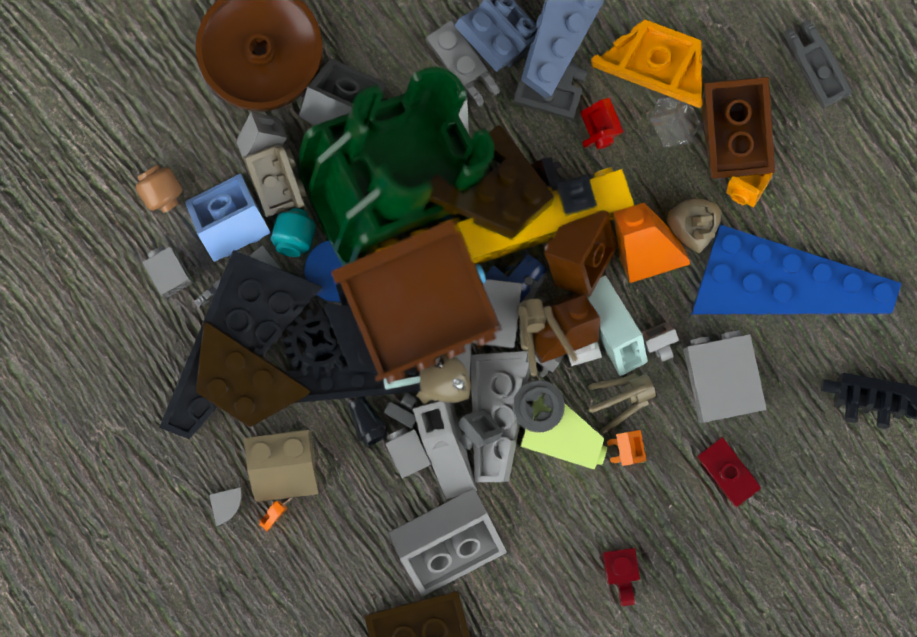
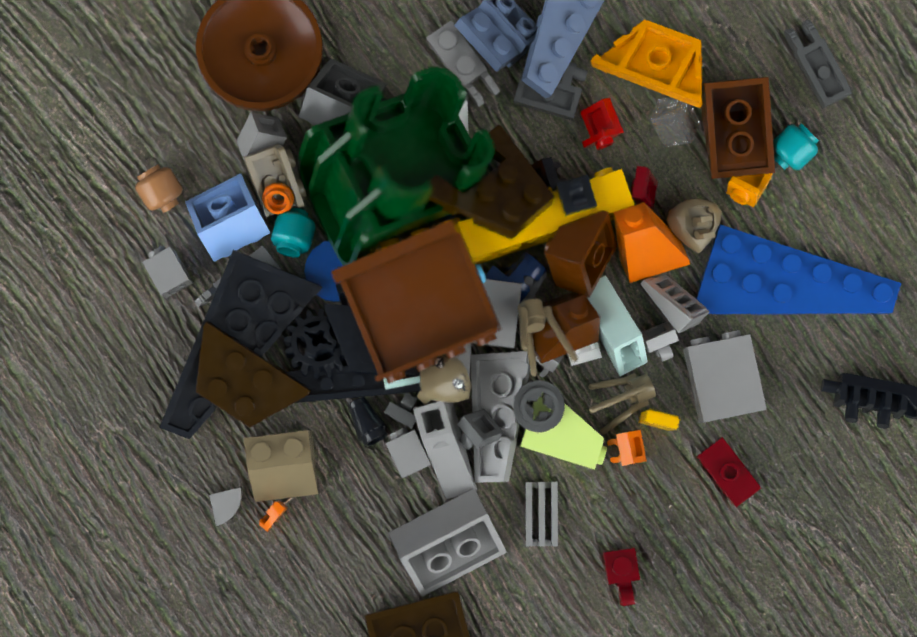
none -> orange plate [262,183,294,214]
none -> light grey tile [525,482,558,546]
none -> dark red plate [631,166,658,210]
none -> yellow tile [638,409,680,431]
none -> light grey slope [640,273,709,333]
none -> teal head [773,123,819,171]

